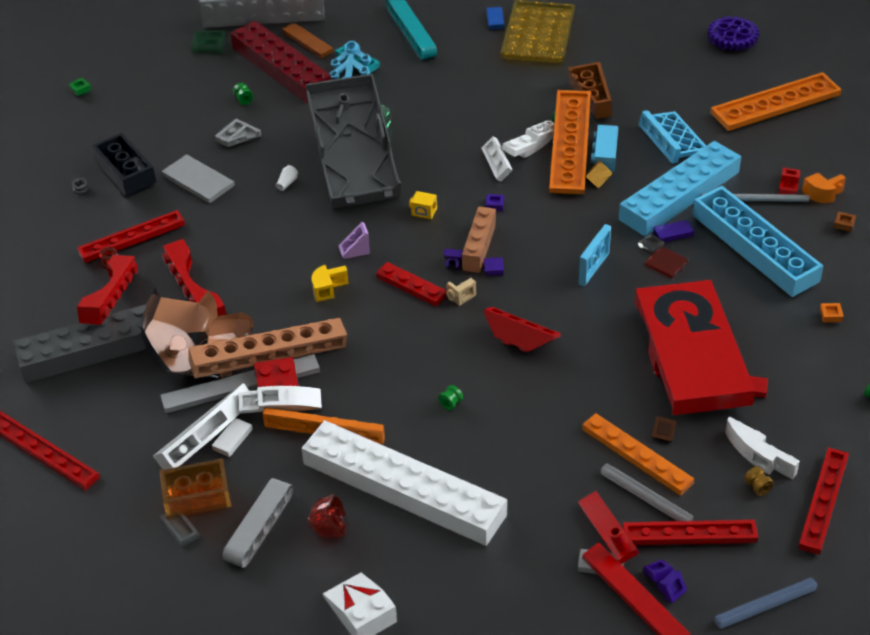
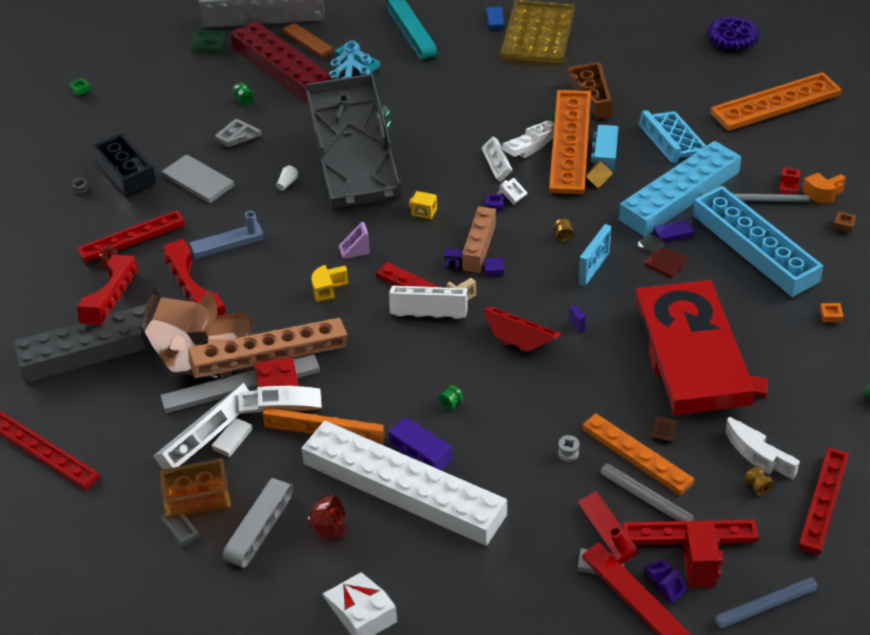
none -> sand blue piece [190,211,265,259]
none -> dark purple brick [388,417,452,470]
none -> white brick [389,286,468,319]
none -> white bracket [497,178,528,205]
none -> pearl gold wheel [553,219,574,242]
none -> light grey wheel [558,435,579,462]
none -> dark purple tile [569,305,586,333]
none -> red brick [683,523,723,588]

